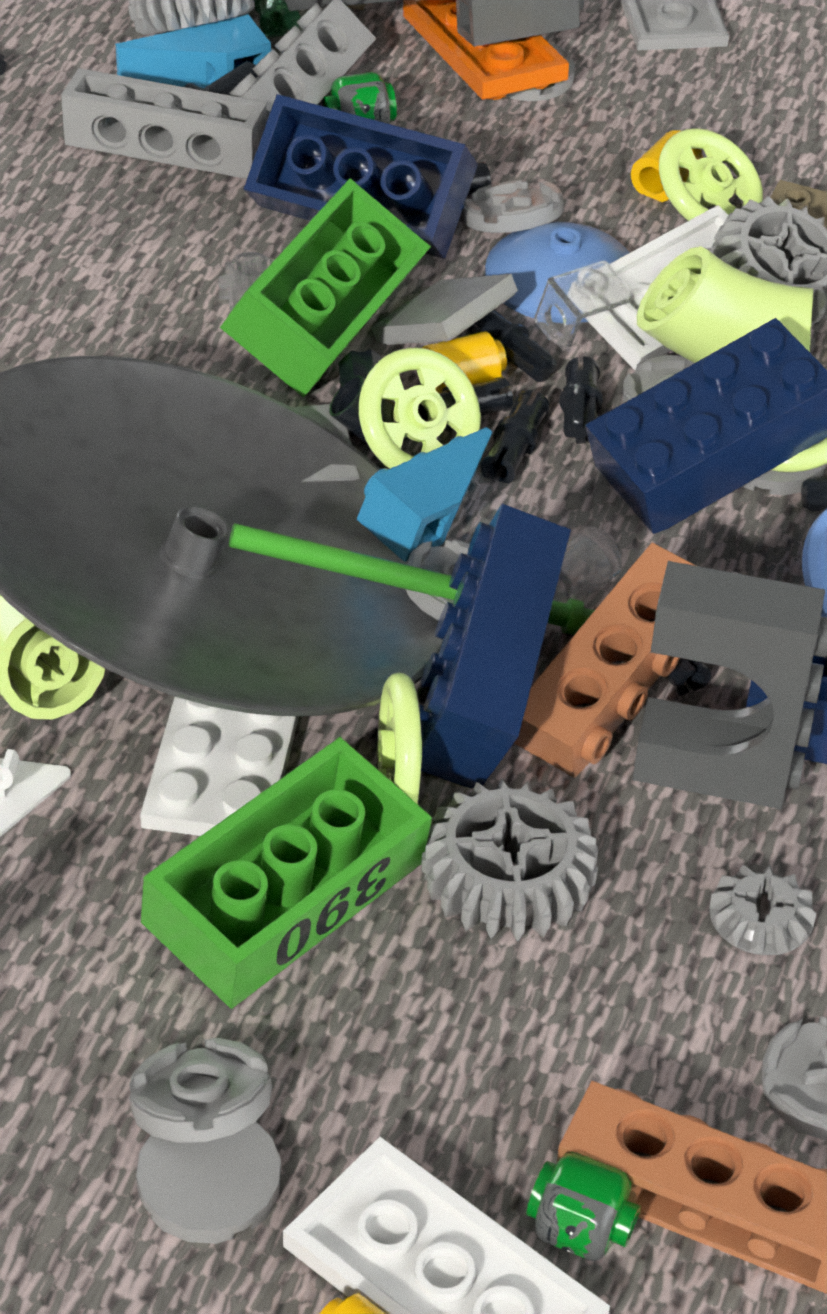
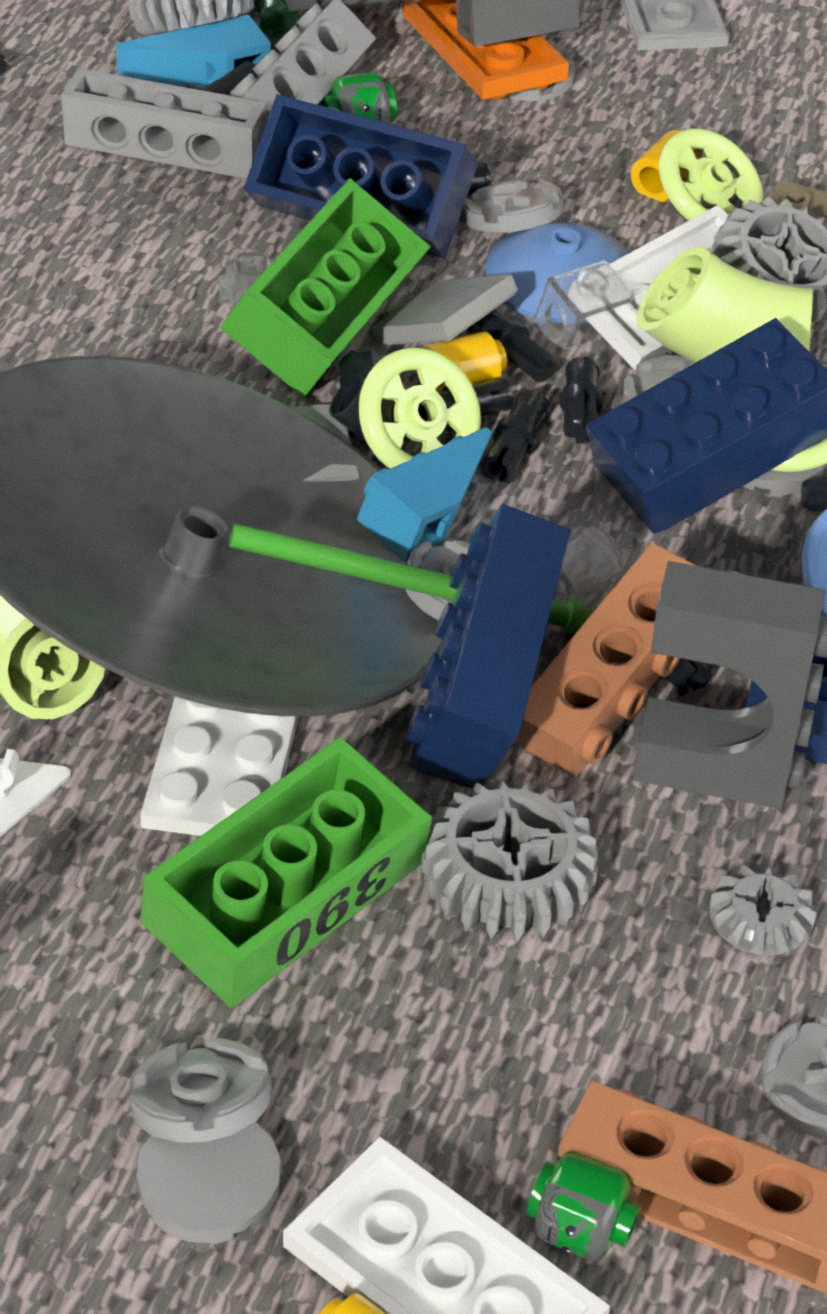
yellowish green plate [377,672,422,804] -> none

